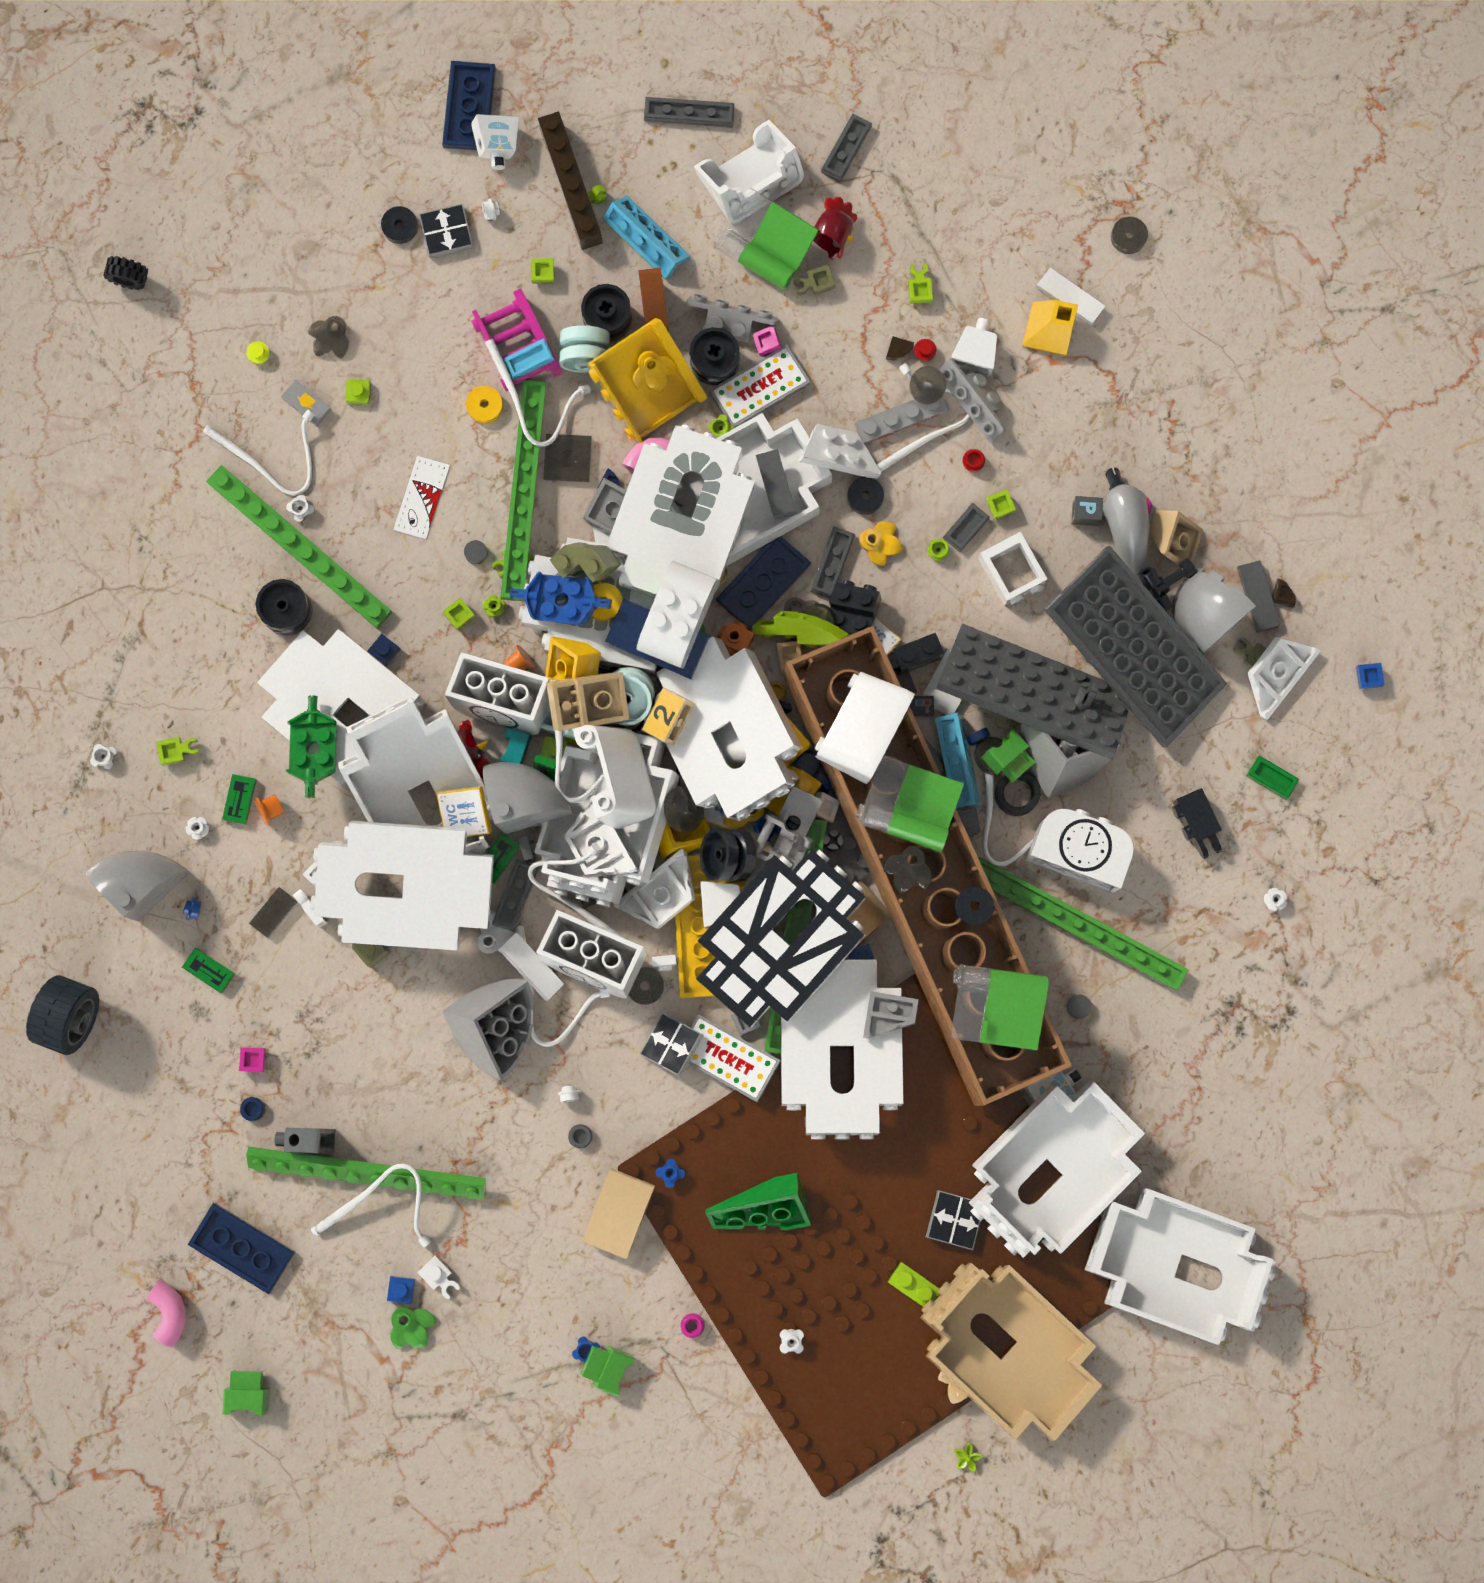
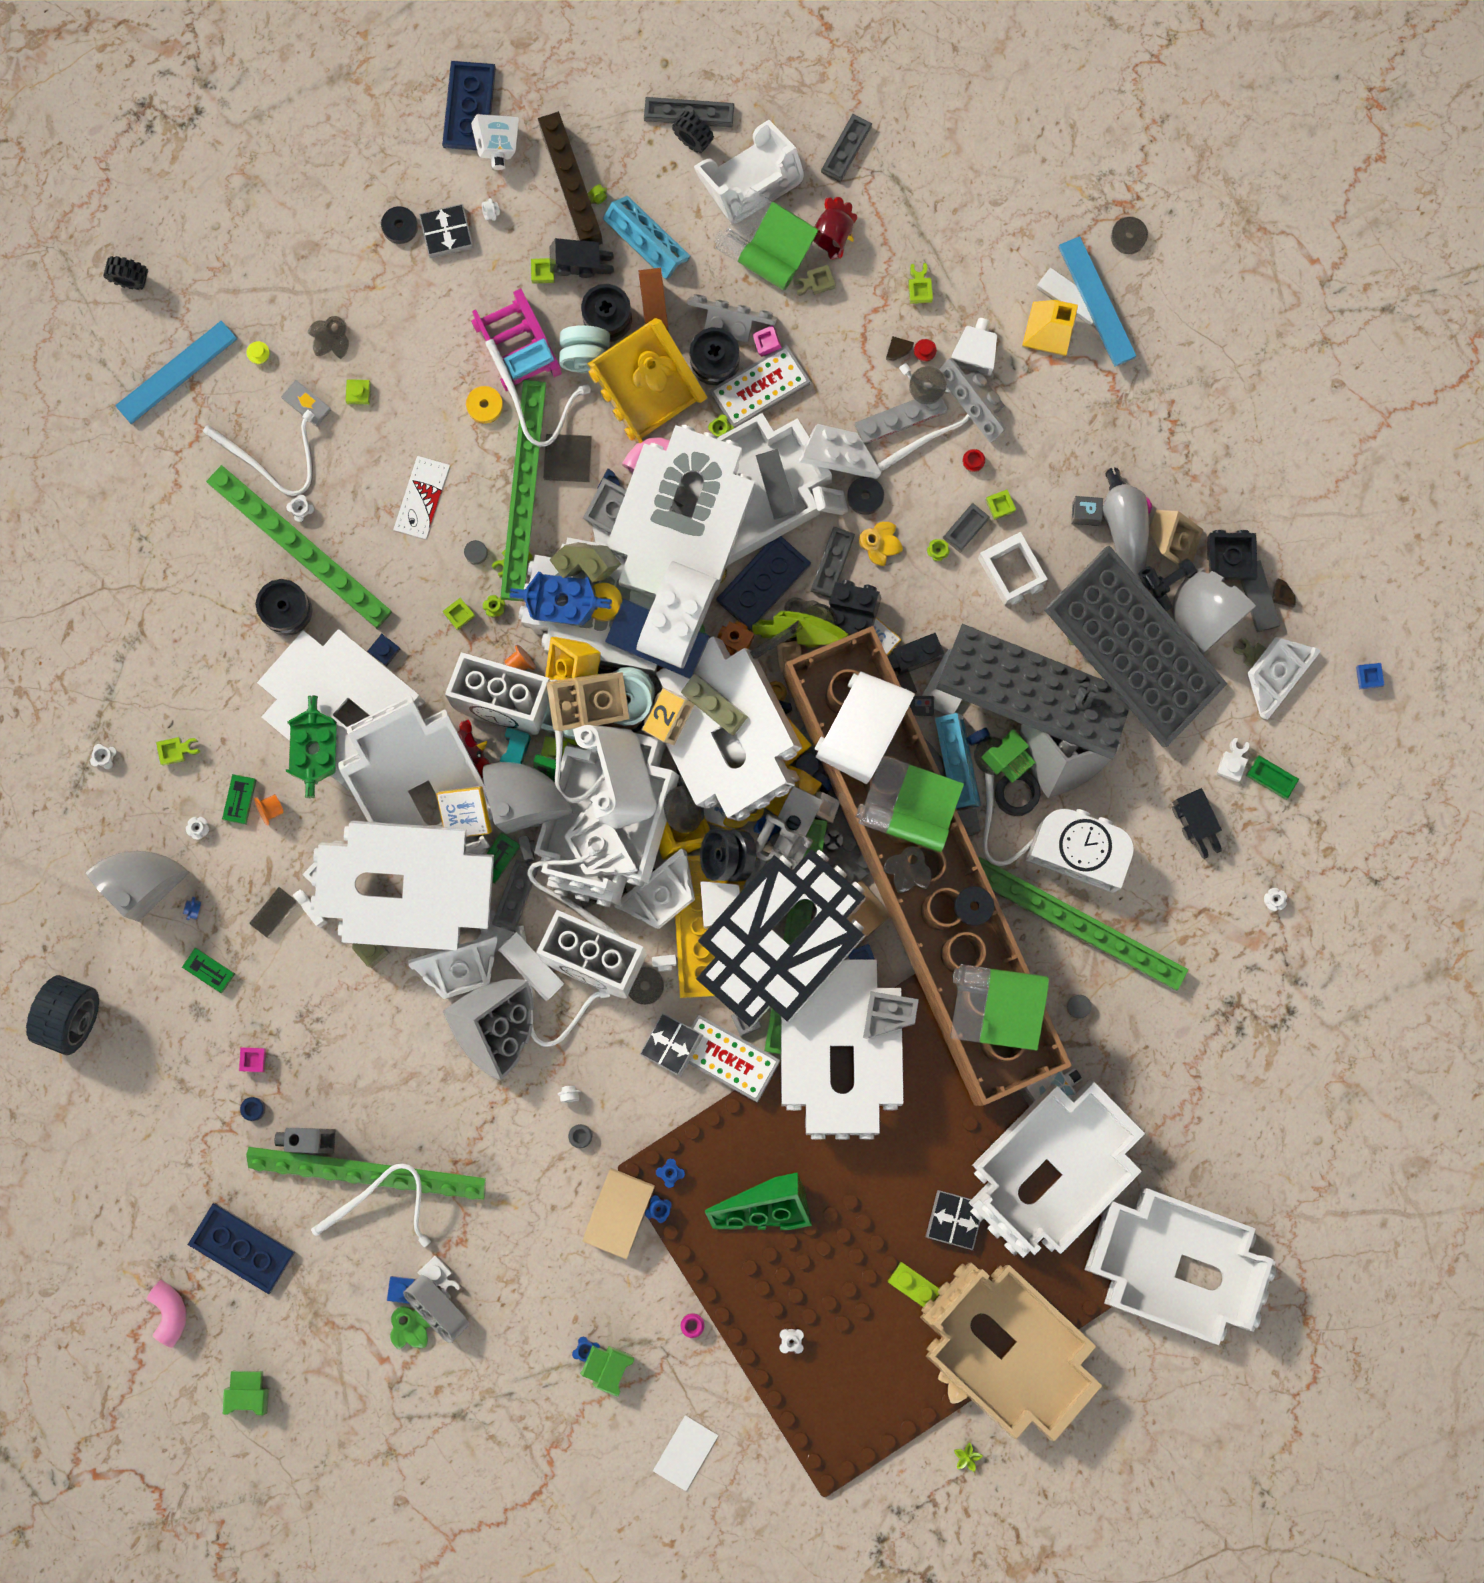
none -> dark azure tile [115,320,237,424]
none -> light grey beam [403,1275,469,1343]
none -> white wing [408,934,498,999]
none -> black hinge [549,238,614,278]
none -> blue plate [645,1195,671,1223]
none -> white sticker [653,1415,718,1491]
none -> black tyre [672,111,714,153]
none -> olive plate [681,674,748,735]
none -> clear smoke tile [750,620,803,659]
none -> white tile [812,486,848,515]
none -> dark azure tile [1058,236,1136,367]
none -> black plate [1207,530,1257,580]
none -> white plate [1216,738,1249,782]

